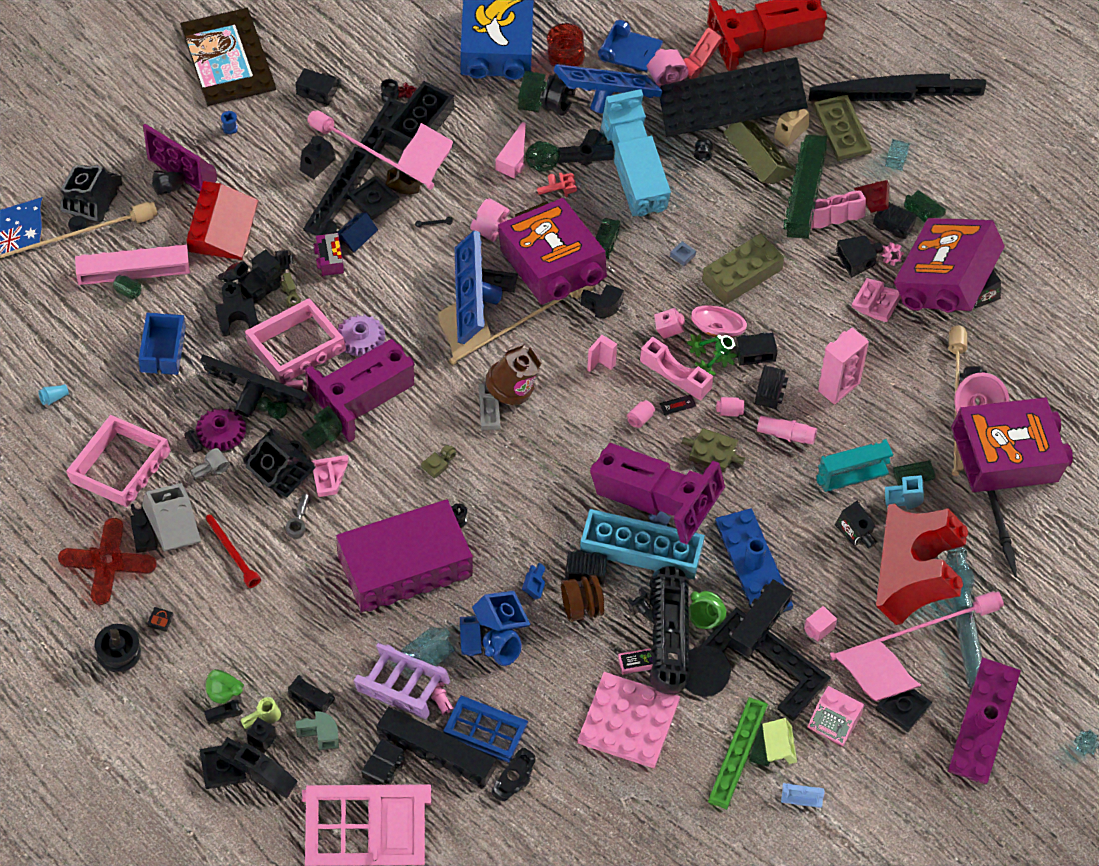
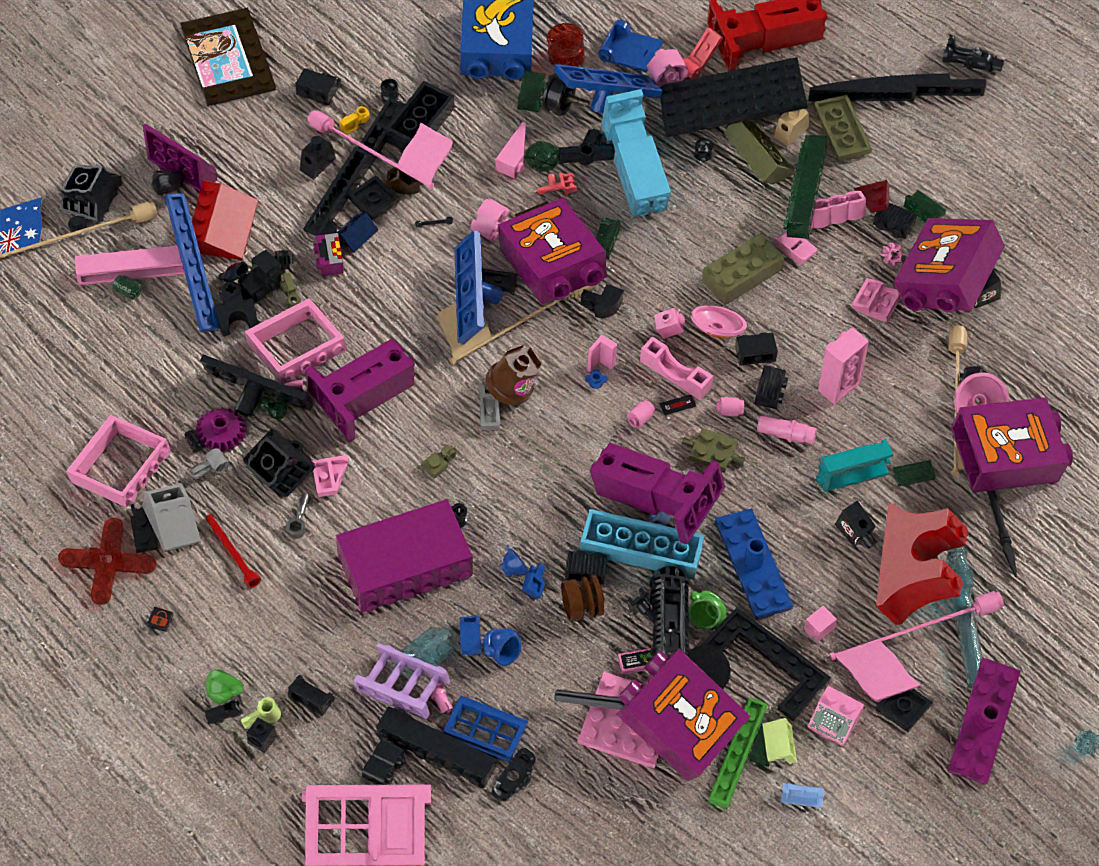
medium azure cone [38,384,69,405] -> none
black wheel [95,624,141,672] -> none
blue piece [138,313,186,375] -> none
black plate [199,742,247,789] -> none
black slope [216,737,298,799] -> none
blue bush [221,111,238,135] -> none
sand green brick [295,712,339,750] -> none
clear green brick [301,405,343,451] -> none
lavender gear [338,314,385,356] -> none
dark red plant [398,82,417,99] -> none
blue slope [472,591,531,631] -> none
sand blue plate [670,241,696,266] -> none
plant [687,334,737,376] -> none
black brick [728,579,793,658] -> none
black torso [836,236,883,278] -> none
clear light blue brick [885,139,910,171] -> none
medium azure brick [885,475,924,509] -> none
none -> blue plate [165,193,220,332]
none -> yellow plate [339,106,369,135]
none -> blue piece [499,545,529,578]
none -> black axle [554,690,625,709]
none -> blue plate [585,369,608,389]
none -> magenta brick [617,649,751,781]
none -> bright pink piece [774,228,818,266]
none -> black piece [942,34,1004,72]

